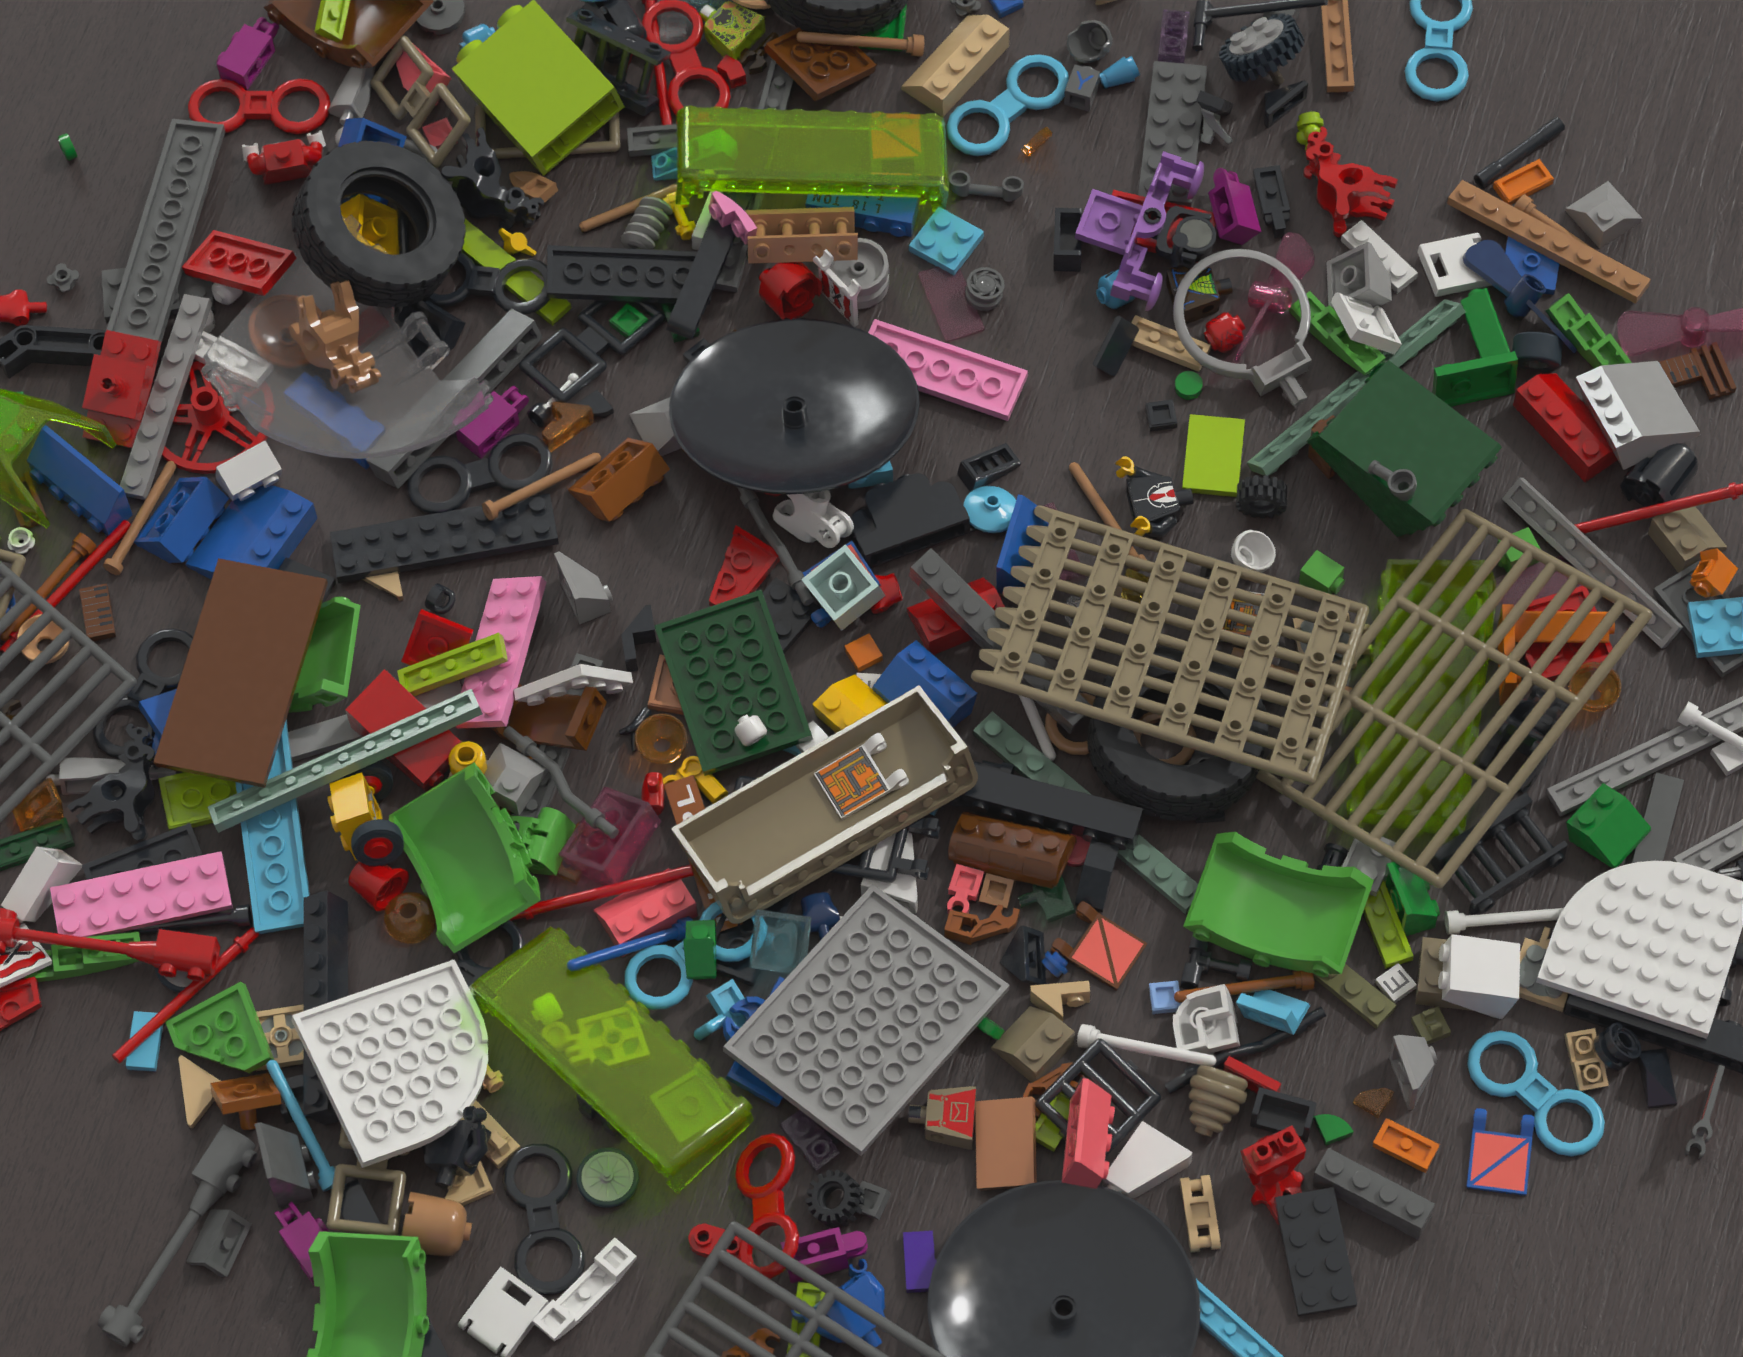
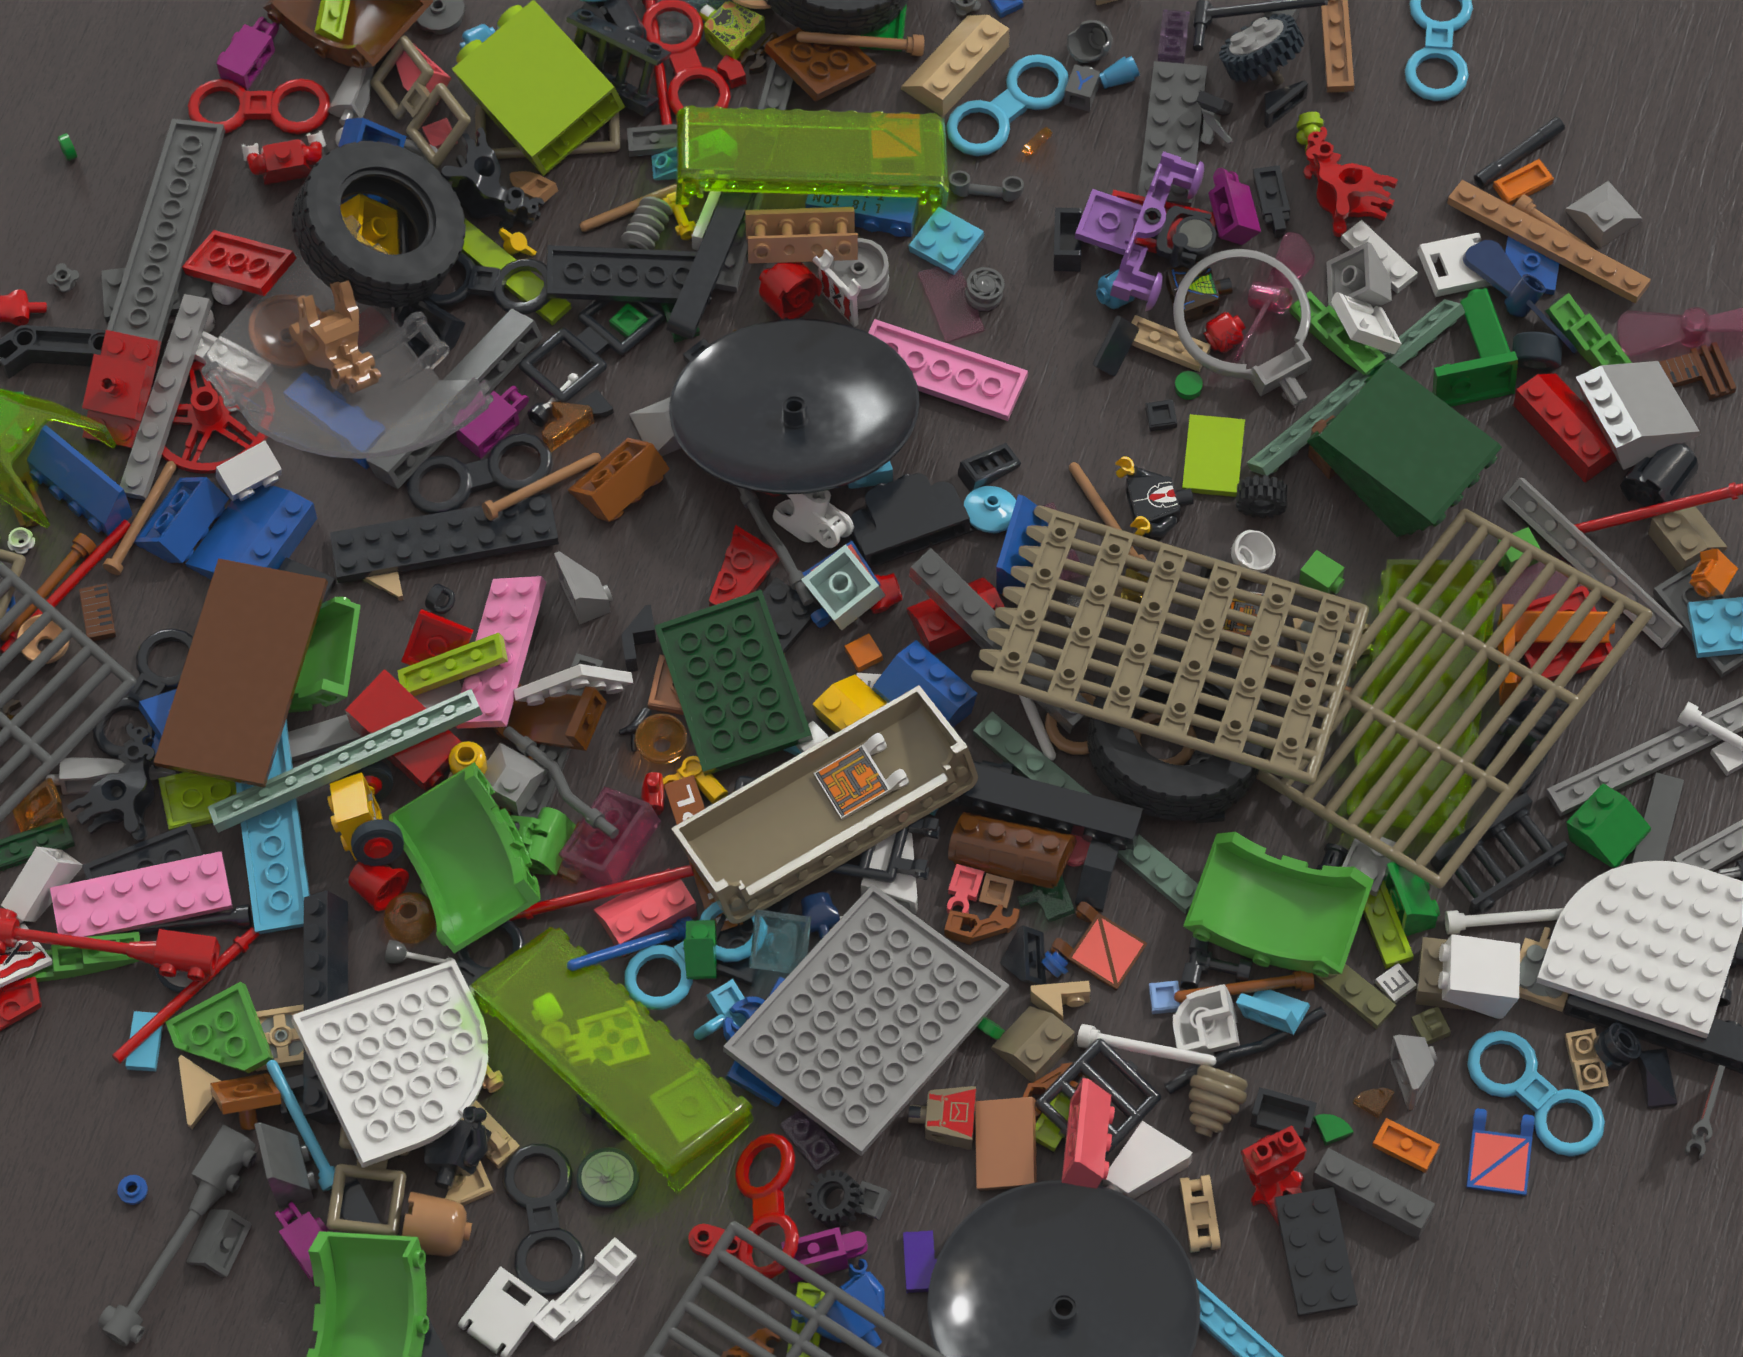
bright pink slope [708,191,757,245] -> none
white piece [735,715,767,746] -> none
red tile [1223,1056,1281,1094] -> none
dark grey bar [1368,460,1417,501] -> none
clear orange piece [1569,662,1621,712] -> none
none -> blue plate [118,1175,148,1205]
none -> dark grey hinge [385,940,456,964]

